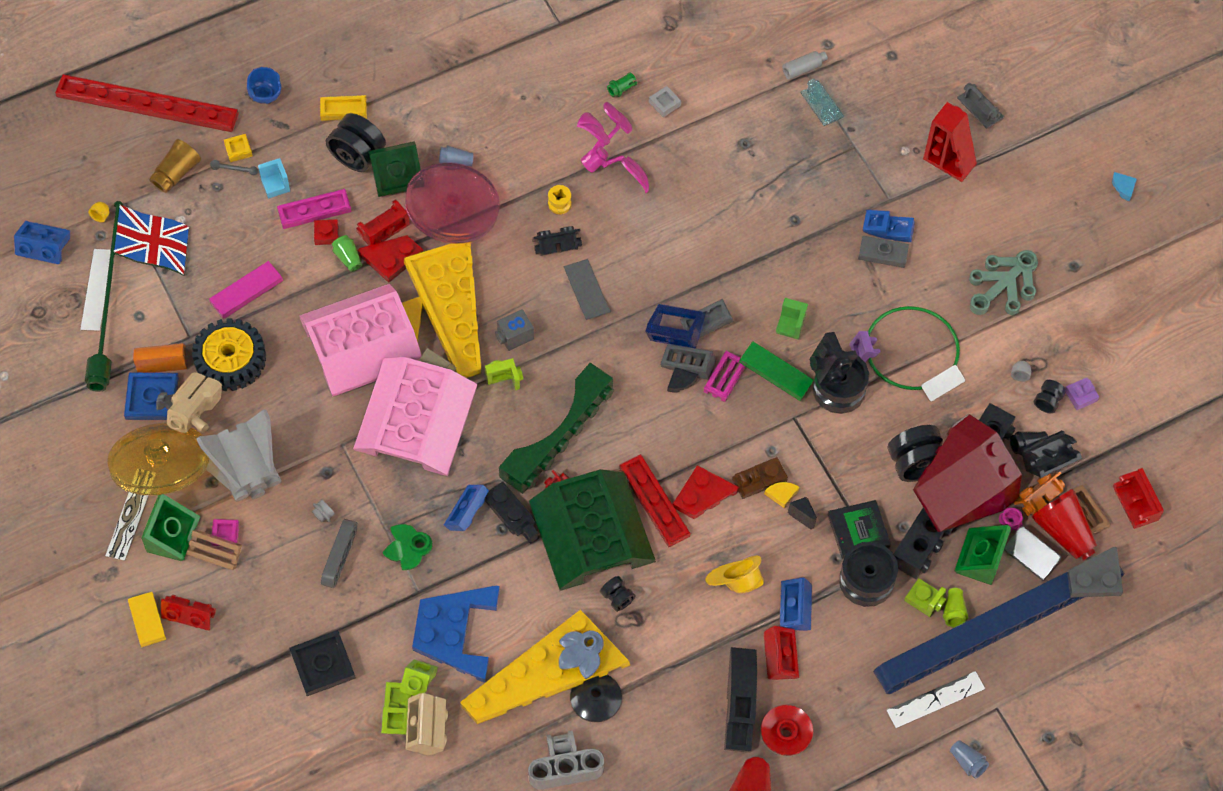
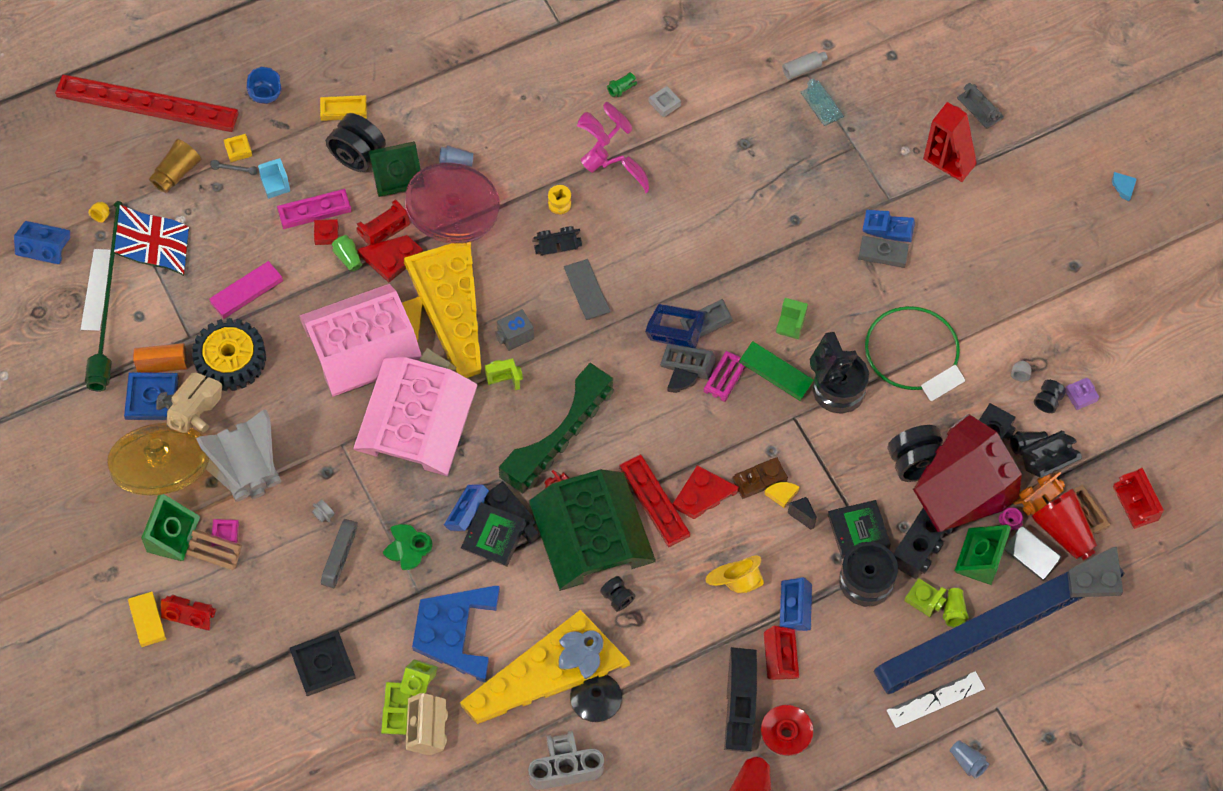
sticker [105,470,156,560] -> none
medium lavender tile [850,331,880,363] -> none
sand green plant [969,250,1038,315] -> none
none -> black tile [461,502,527,567]

